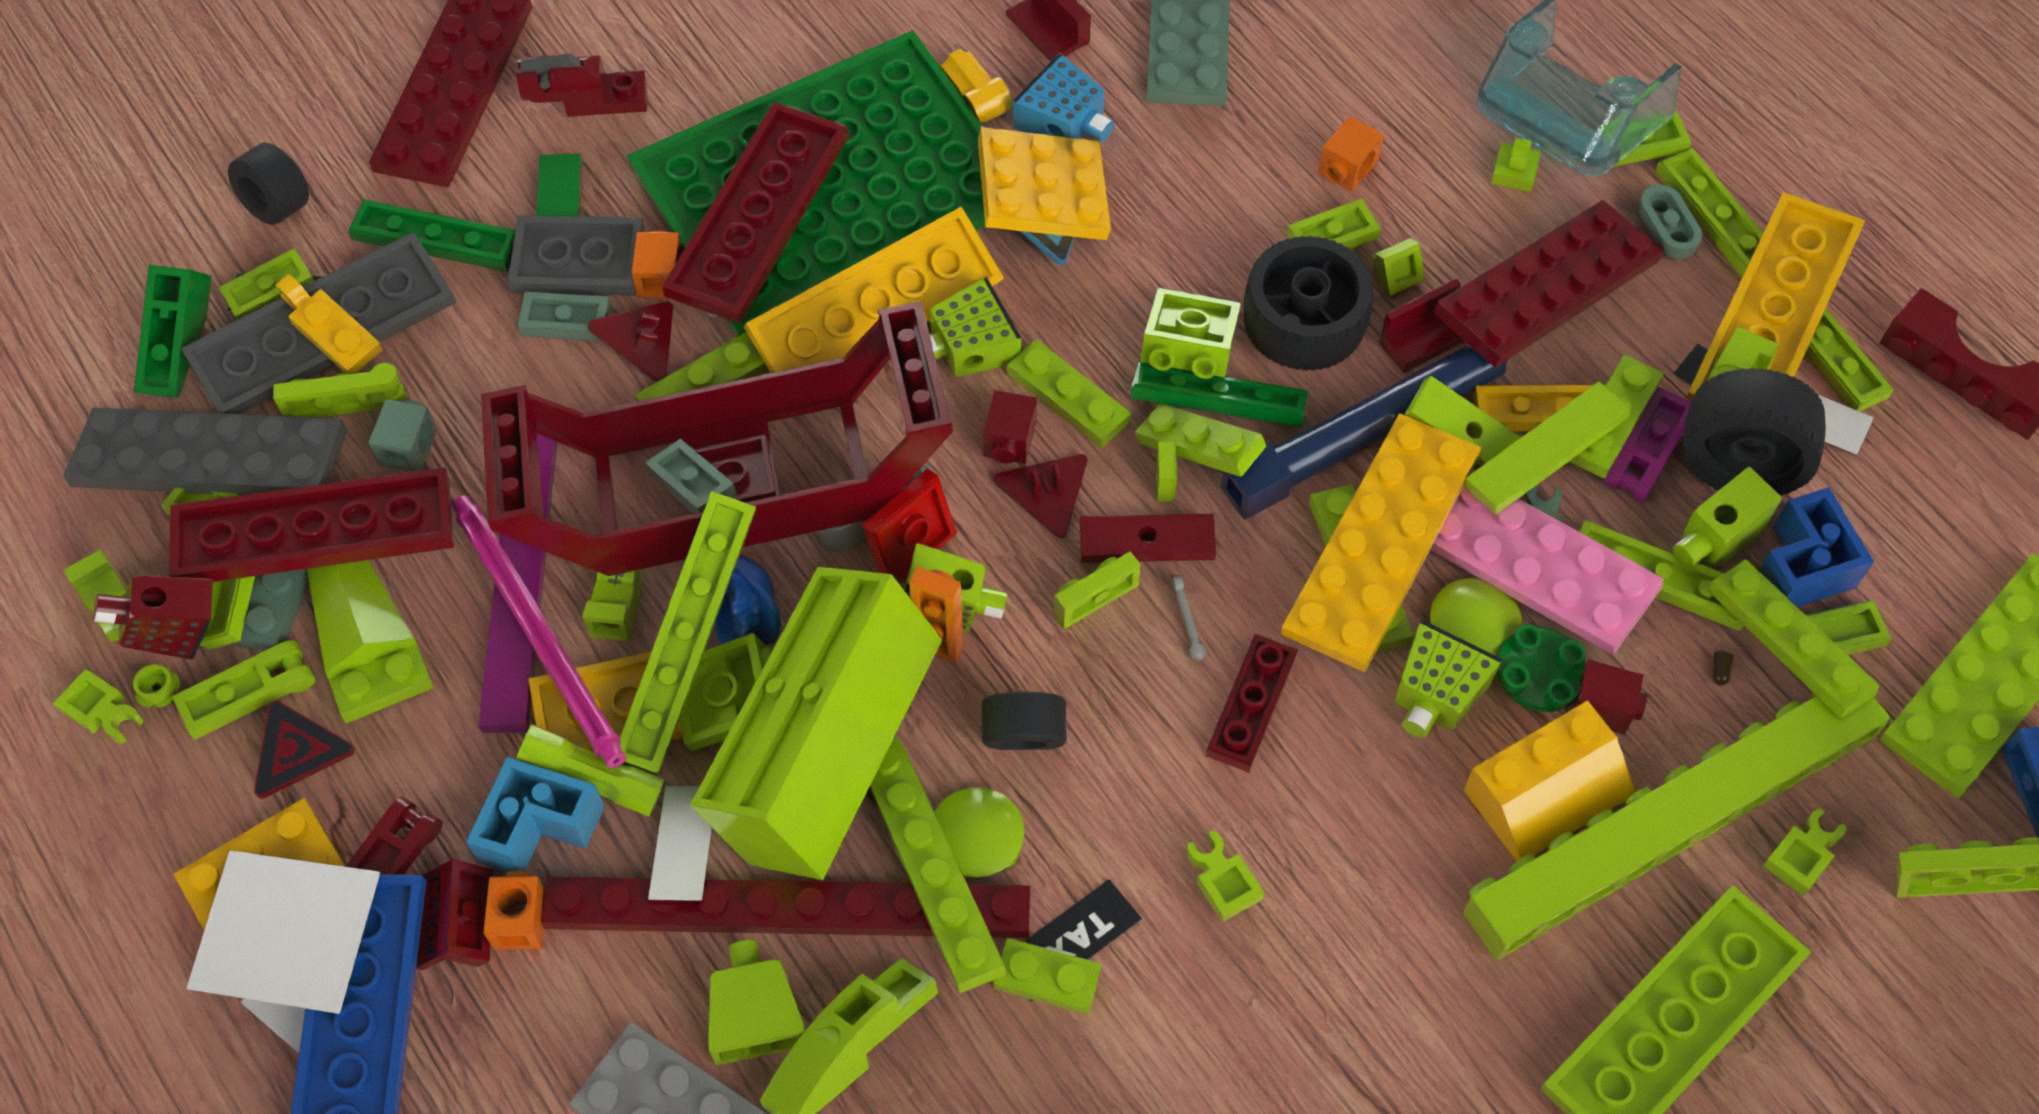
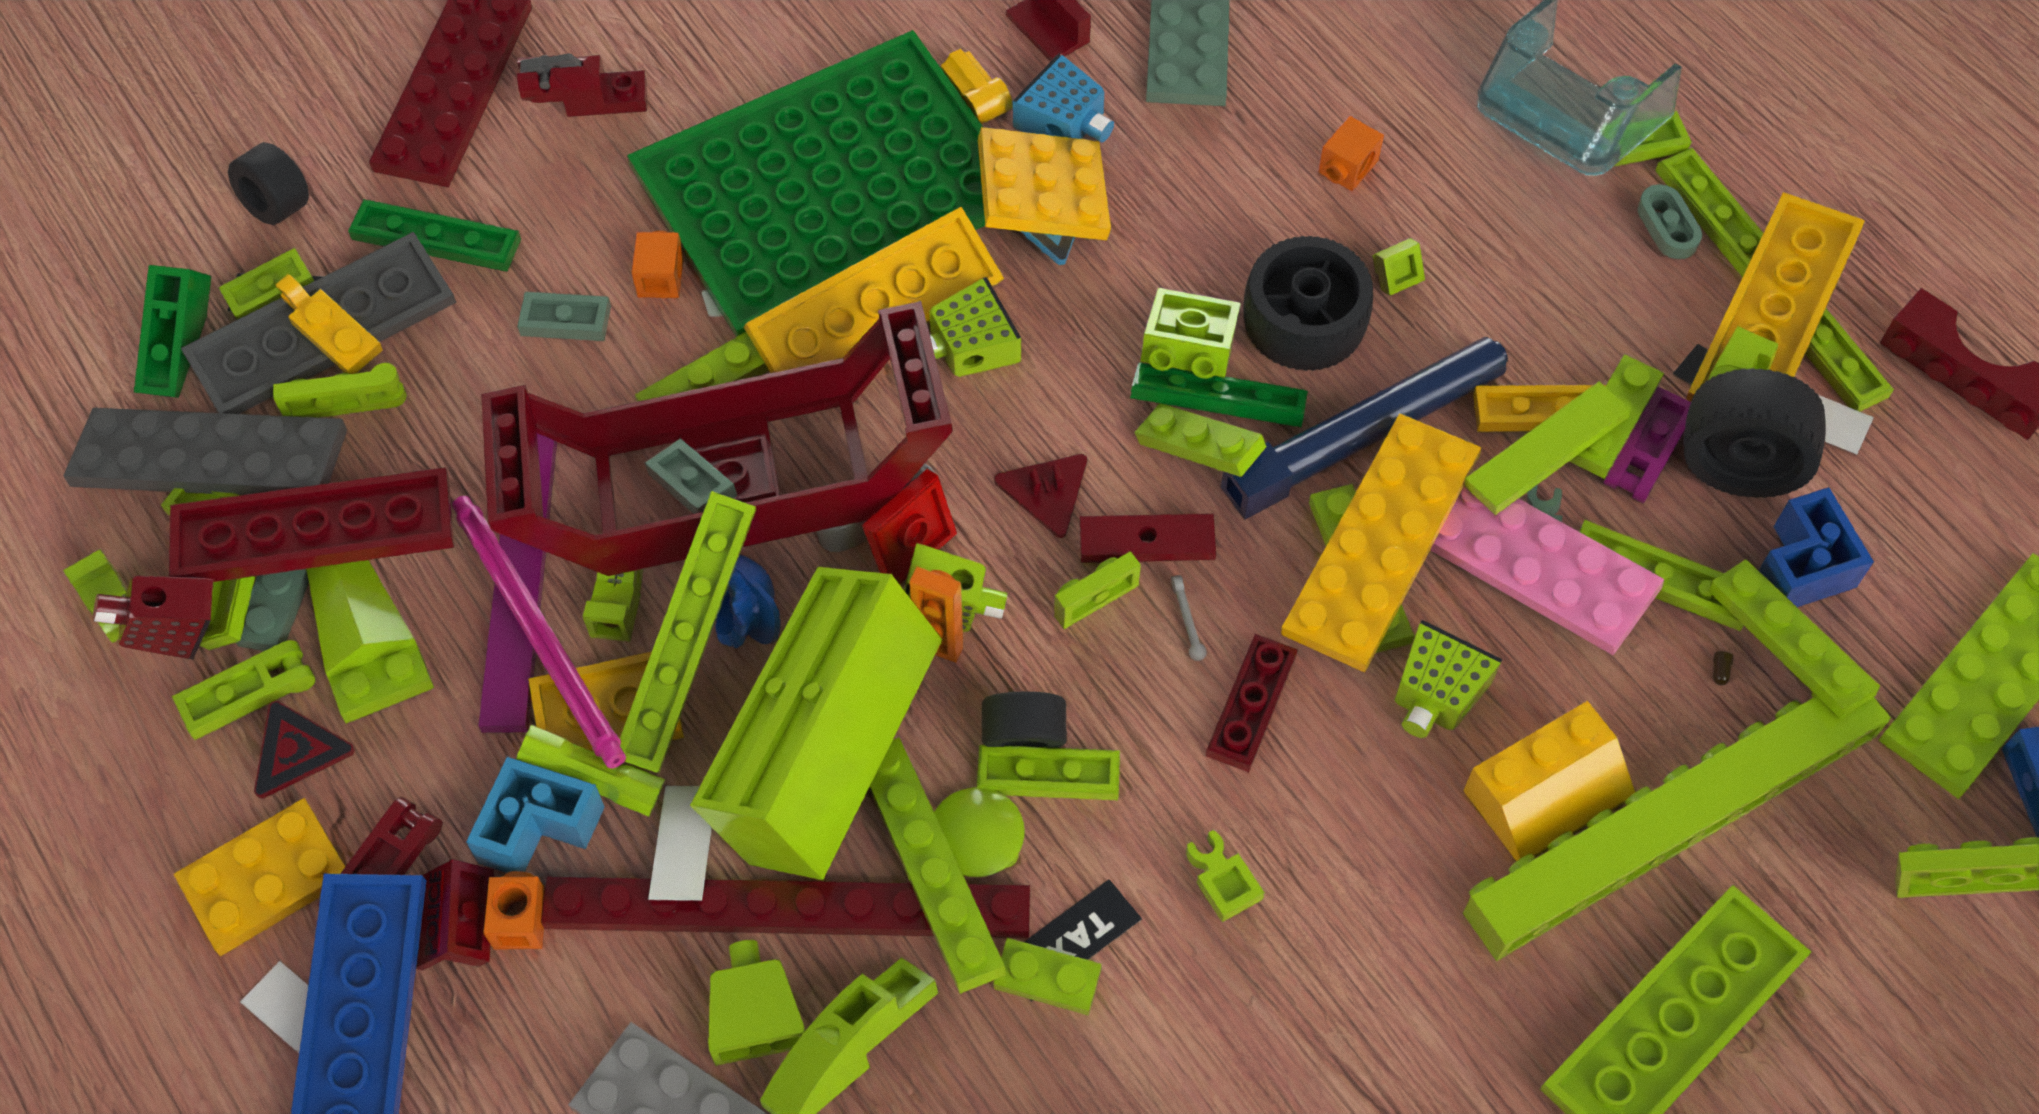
lime plate [53,669,144,744] -> none
lime plate [133,664,181,708] -> none
white sticker [186,850,381,1014] -> none
sand green brick [368,399,437,472] -> none
dark grey plate [507,216,644,296] -> none
green tile [536,153,583,217] -> none
dark red piece [587,302,673,382] -> none
dark red plate [662,102,849,324] -> none
lime plate [679,633,774,752] -> none
dark red brick [983,390,1037,464] -> none
lime plate [1007,339,1131,449] -> none
lime tile [1156,442,1177,502] -> none
lime plate [1287,198,1381,250] -> none
dark red panel [1379,278,1465,373] -> none
lime tile [1404,376,1521,466] -> none
lime dish [1430,578,1522,656] -> none
dark red plate [1433,200,1664,368] -> none
lime tile [1491,138,1541,192] -> none
green dish [1496,624,1586,712] -> none
dark red brick [1572,659,1648,735] -> none
lime torso [1673,466,1782,570] -> none
lime plate [1763,808,1846,896] -> none
lime tile [1806,600,1892,655] -> none
none -> lime tile [977,745,1120,800]

